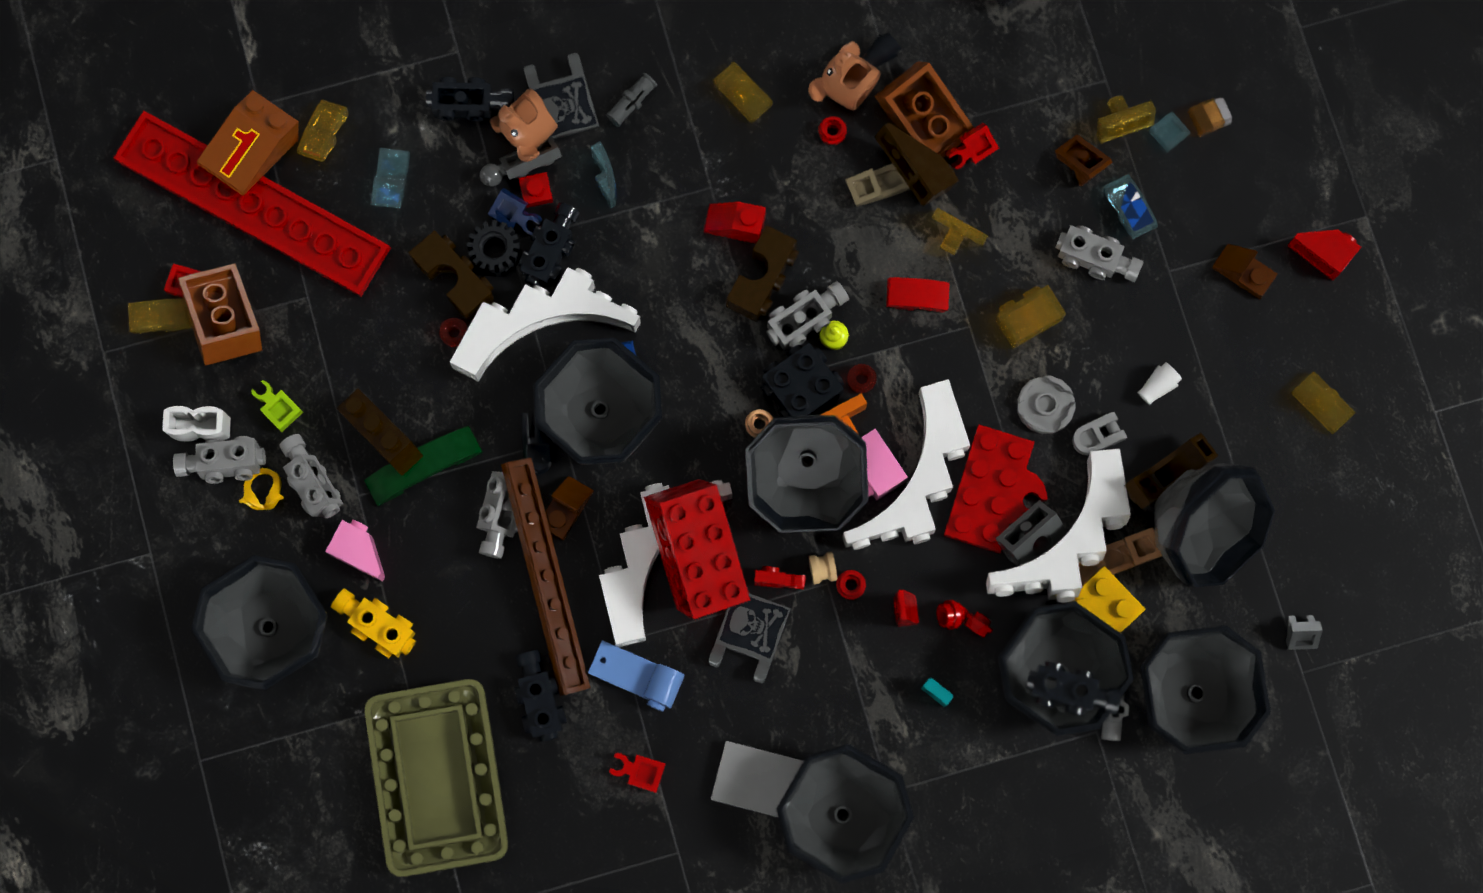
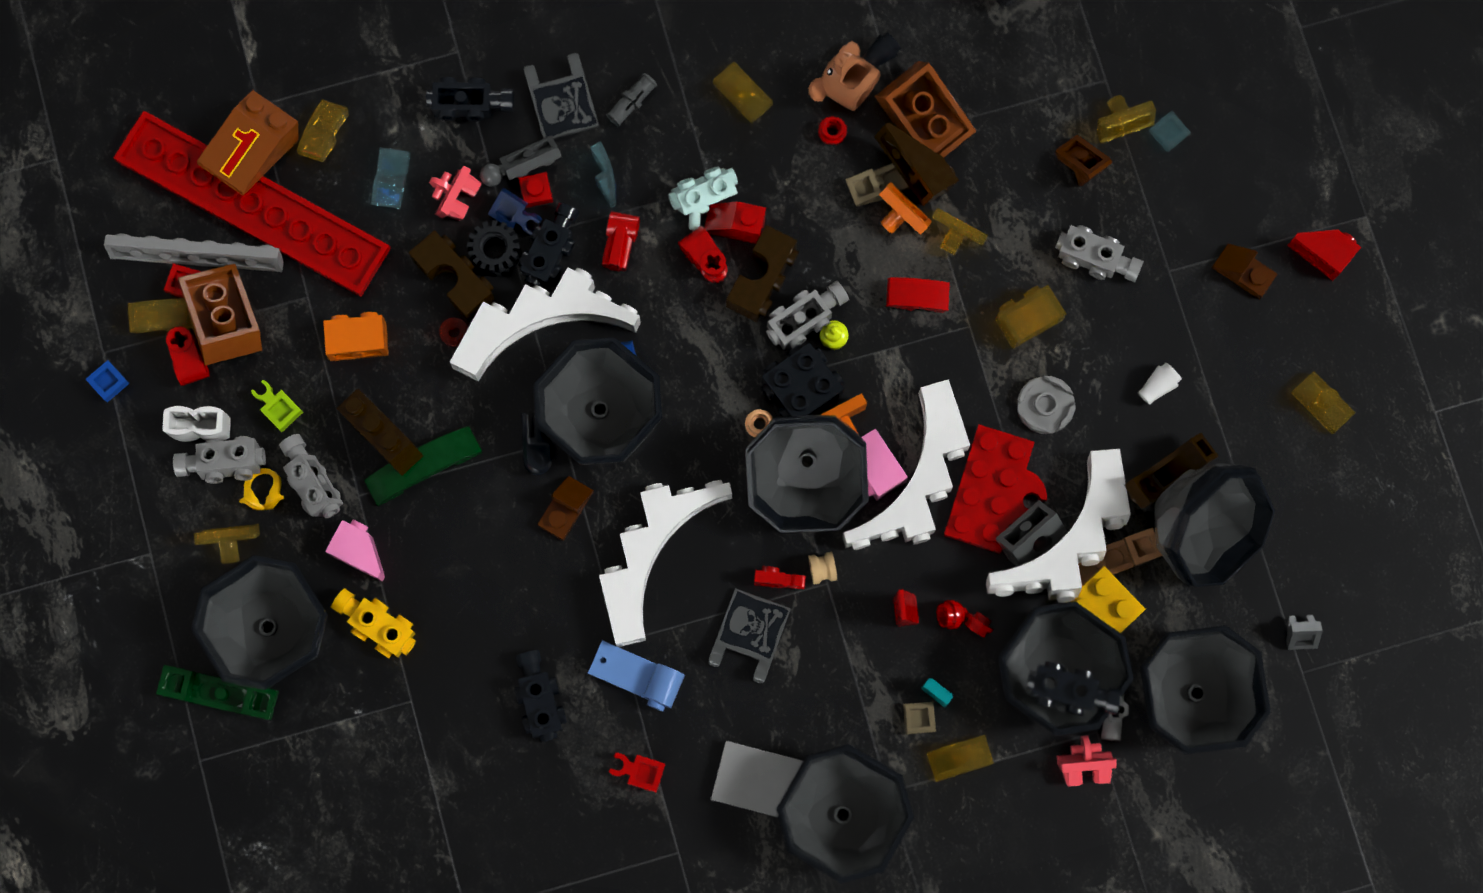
olive wedge [365,679,508,877] -> none
light grey brick [476,471,518,559] -> none
nougat piece [490,89,558,162] -> none
reddish brown tile [501,458,590,696] -> none
red brick [644,479,750,619] -> none
red plate [836,570,866,600] -> none
clear red plate [847,364,877,393] -> none
red plate [945,123,999,169] -> none
light grey plate [1072,412,1128,456] -> none
slope [1103,174,1158,239] -> none
clear orange piece [1188,98,1232,137] -> none
none -> blue plate [86,360,130,402]
none -> light grey plate [104,233,284,272]
none -> dark green slope [156,665,279,720]
none -> red piece [166,327,210,386]
none -> clear yellow tile [194,524,260,564]
none -> orange brick [323,312,389,361]
none -> coral hips [429,166,481,221]
none -> red piece [602,211,640,272]
none -> light aqua brick [668,167,738,230]
none -> red piece [678,226,728,283]
none -> orange tile [879,182,932,235]
none -> dark tan tile [903,702,936,735]
none -> clear yellow slope [927,735,994,782]
none -> coral hips [1057,735,1117,787]

